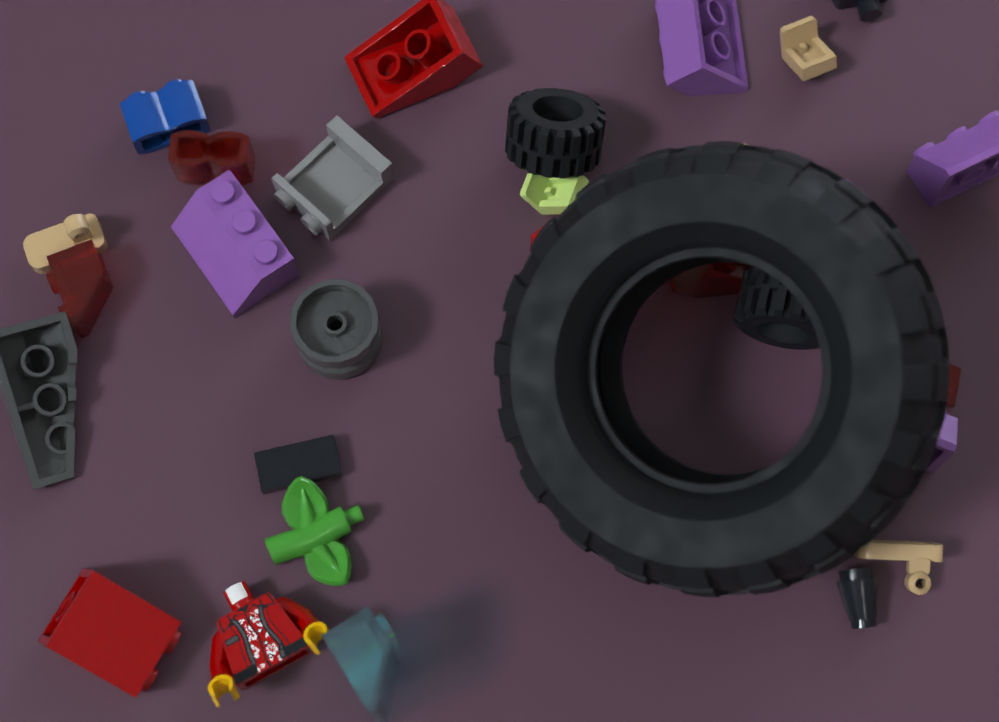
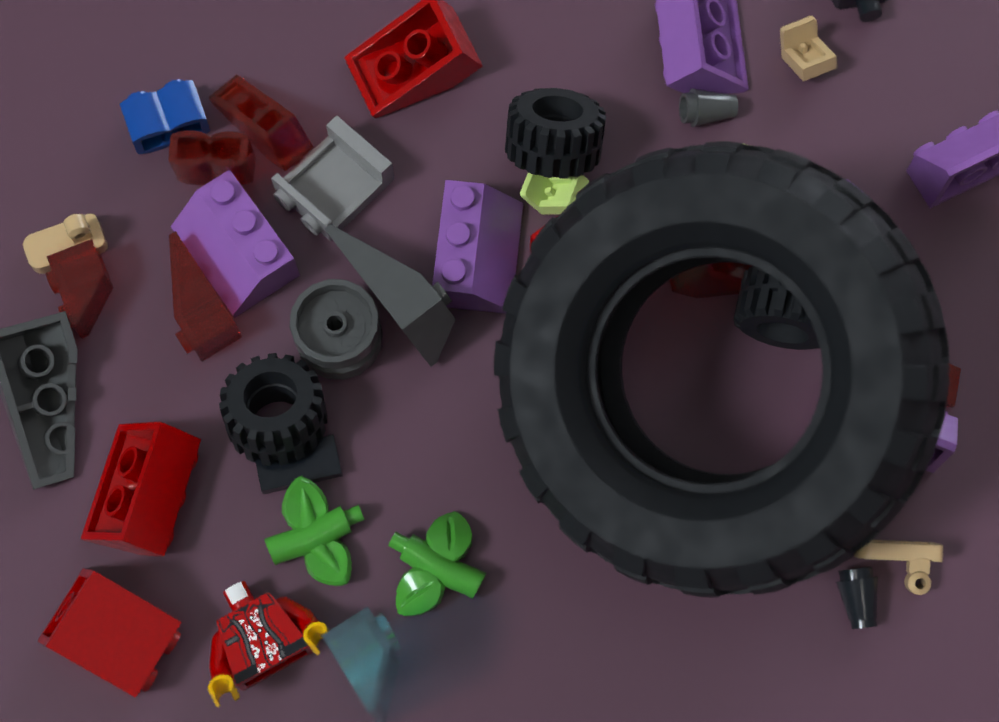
none -> red slope [81,422,201,557]
none -> clear red slope [169,231,242,362]
none -> clear red slope [208,74,314,171]
none -> black tyre [219,353,327,466]
none -> dark grey wedge [324,224,455,367]
none -> bright green plant [388,511,487,616]
none -> medium lavender slope [432,180,523,313]
none -> dark grey cone [679,89,738,127]

